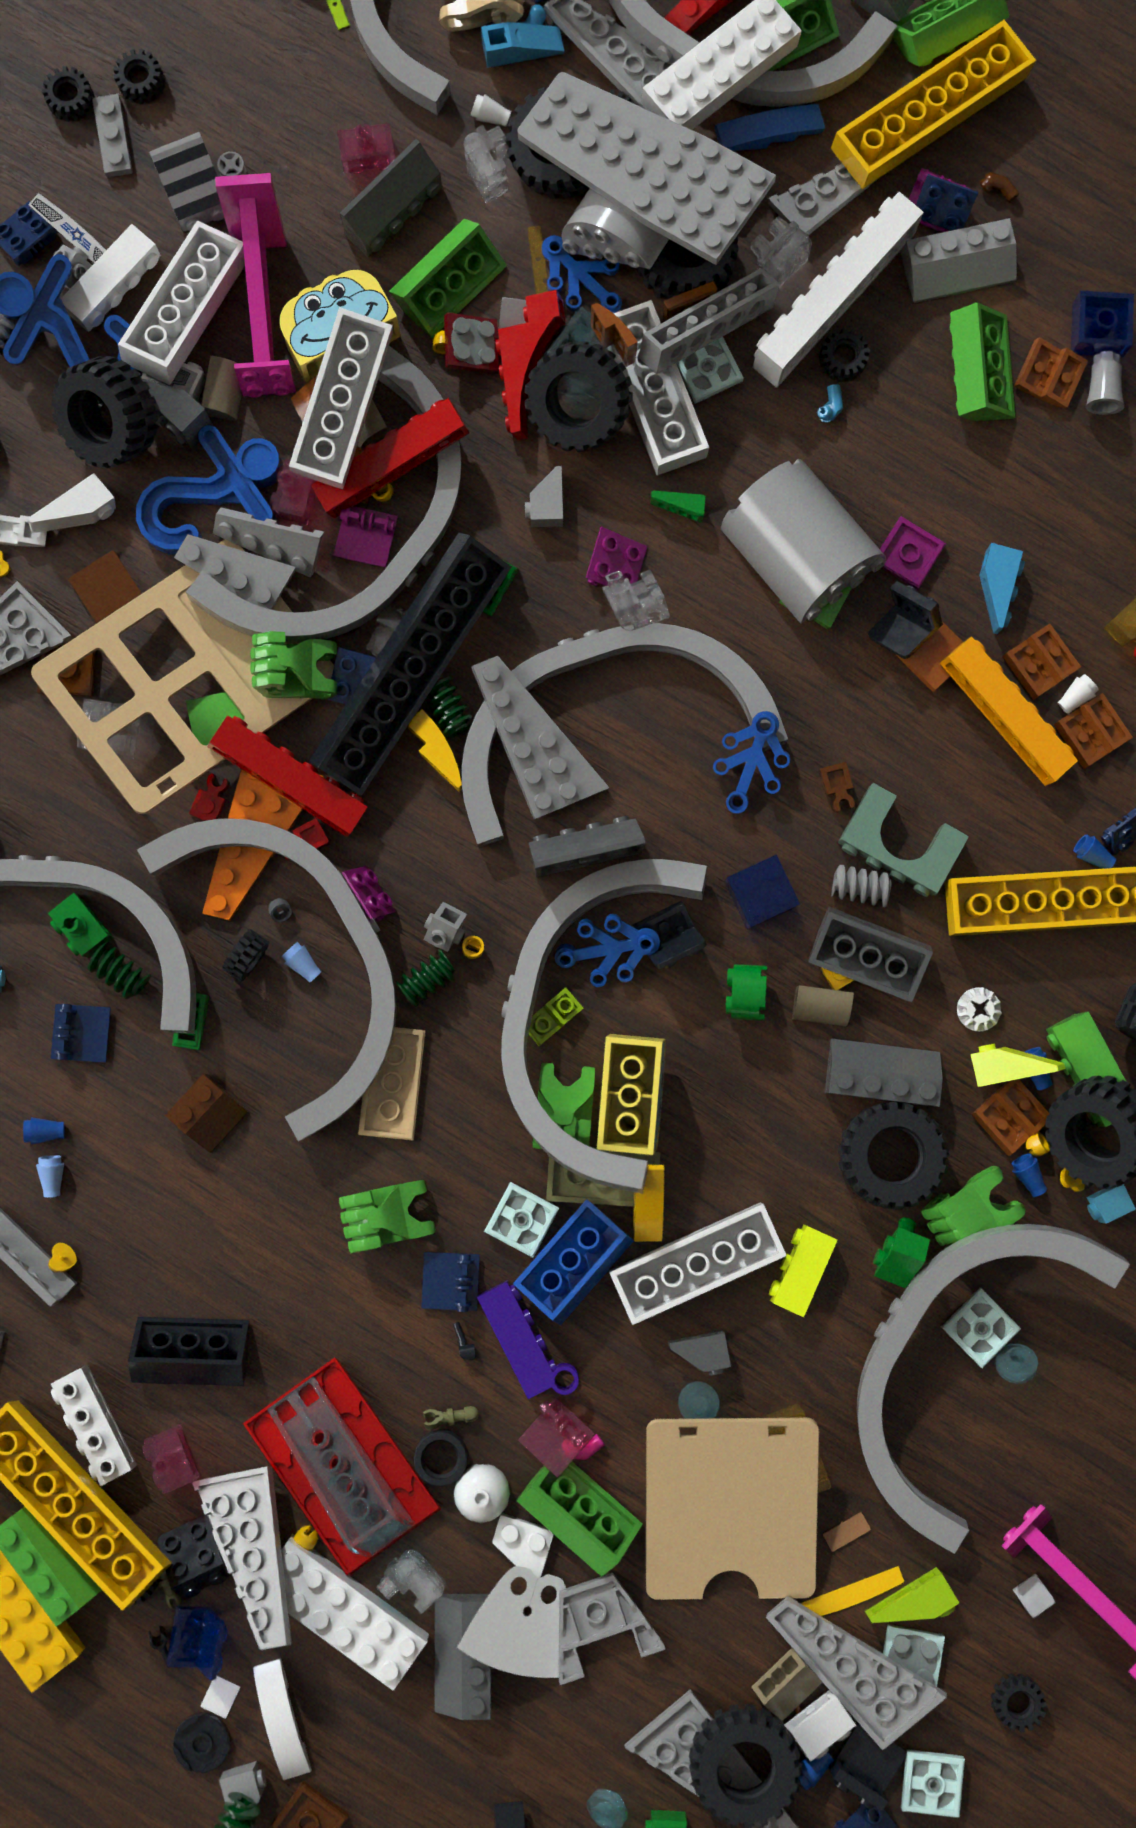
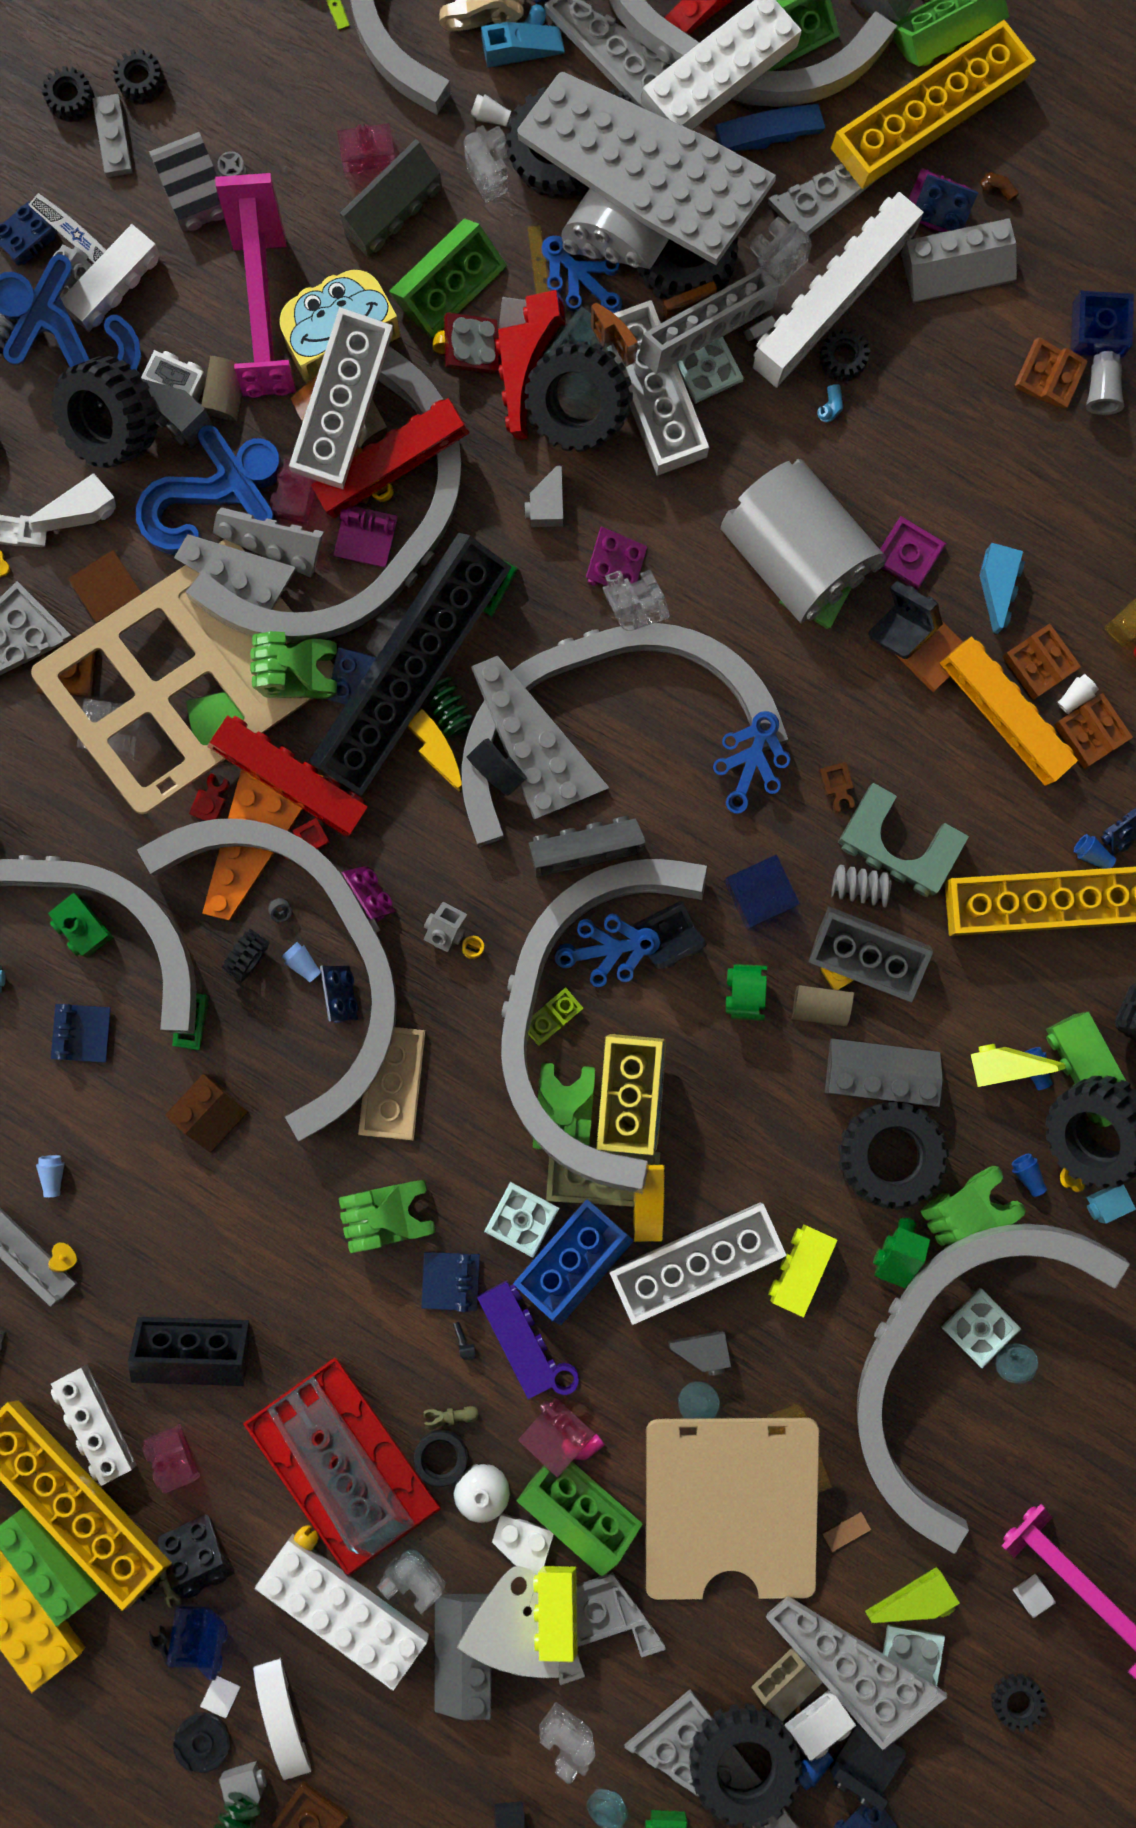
blue cone [23,1117,65,1145] -> none
dark green piece [88,941,152,1000] -> none
white brick [118,221,245,385] -> none
wing [192,1466,291,1650] -> none
dark green piece [395,949,455,1007] -> none
green slope [650,490,705,522] -> none
yellow sticker [800,1566,904,1616] -> none
light aqua piece [901,1749,965,1818] -> none
bright green slope [950,302,1015,421] -> none
white gear [957,988,1002,1031] -> none
dark orange slope [971,1079,1050,1156] -> none
yellow hinge [1026,1132,1050,1157] -> none
none -> dark blue hinge [320,966,358,1023]
none -> black slope [466,738,527,796]
none -> neon yellow brick [533,1566,578,1662]
none -> clear hips [539,1702,595,1784]
none -> light grey plate [743,315,776,341]

